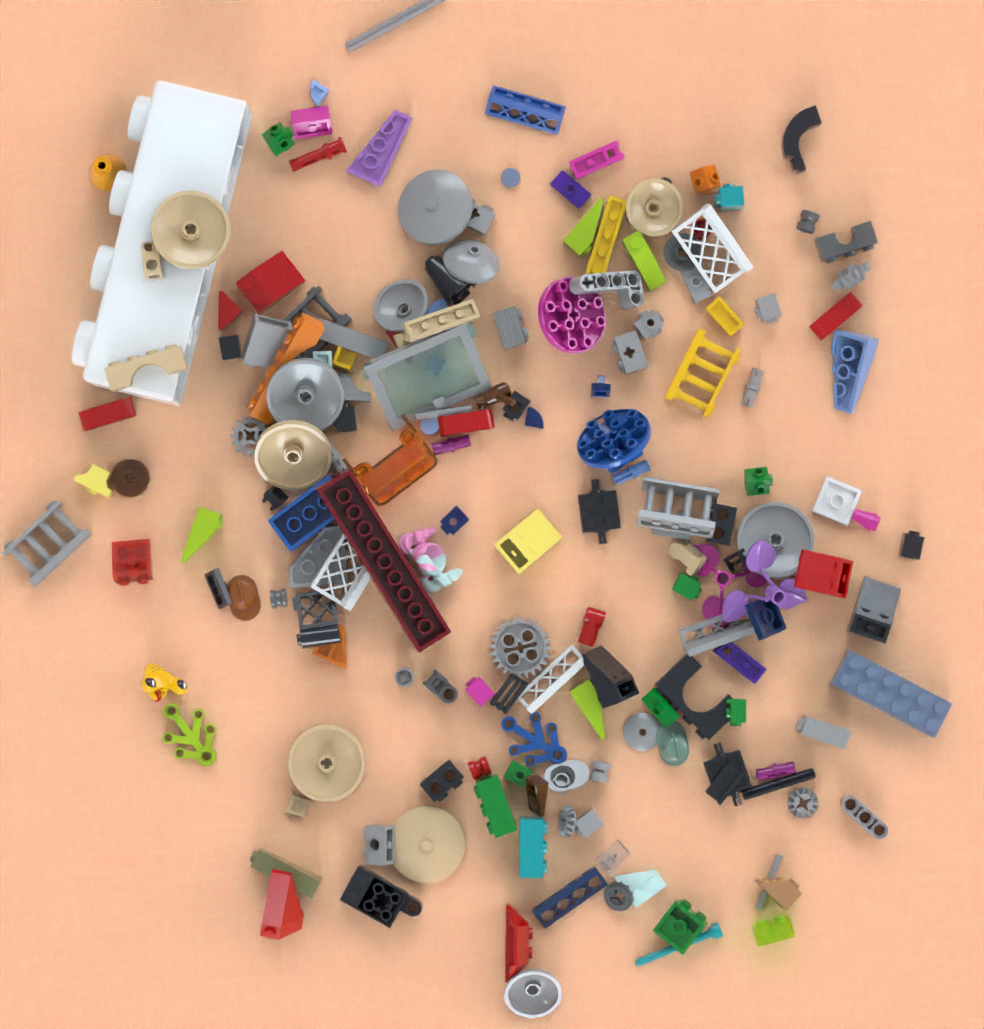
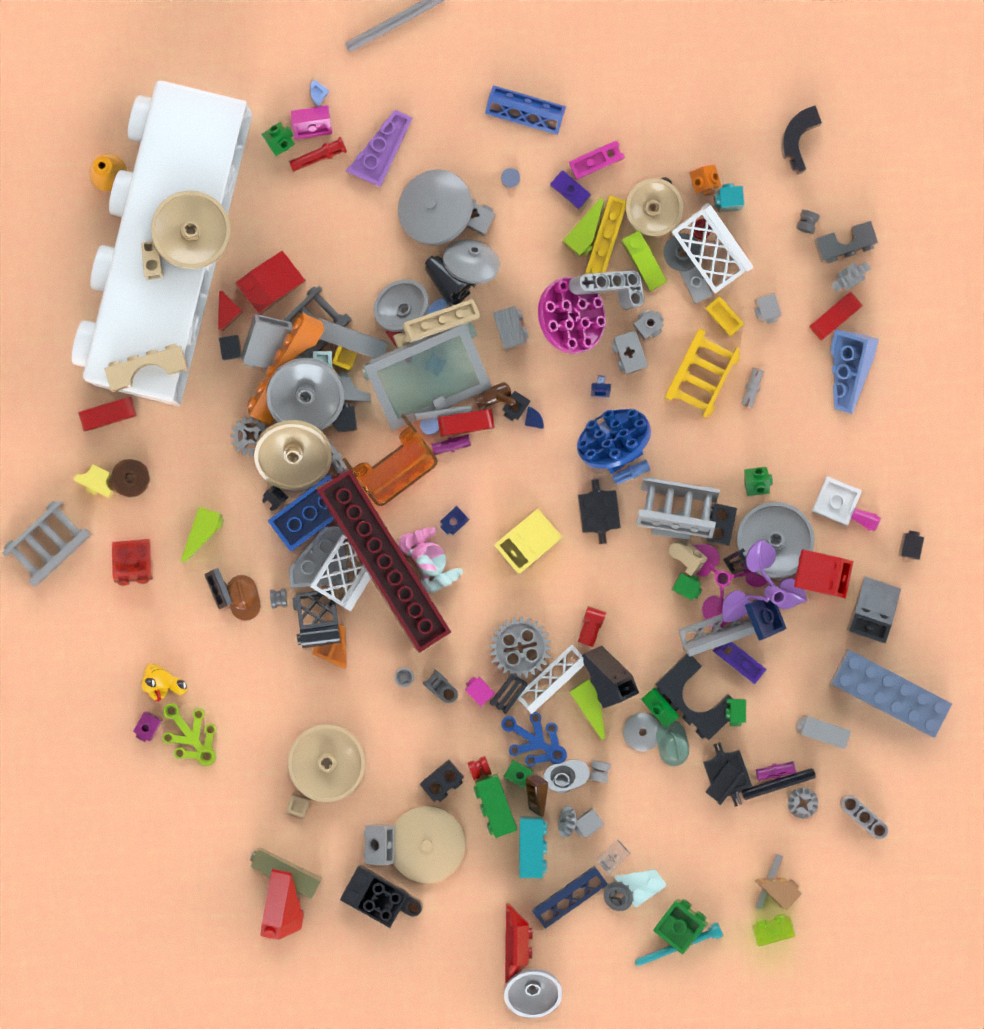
none -> magenta brick [133,711,163,742]

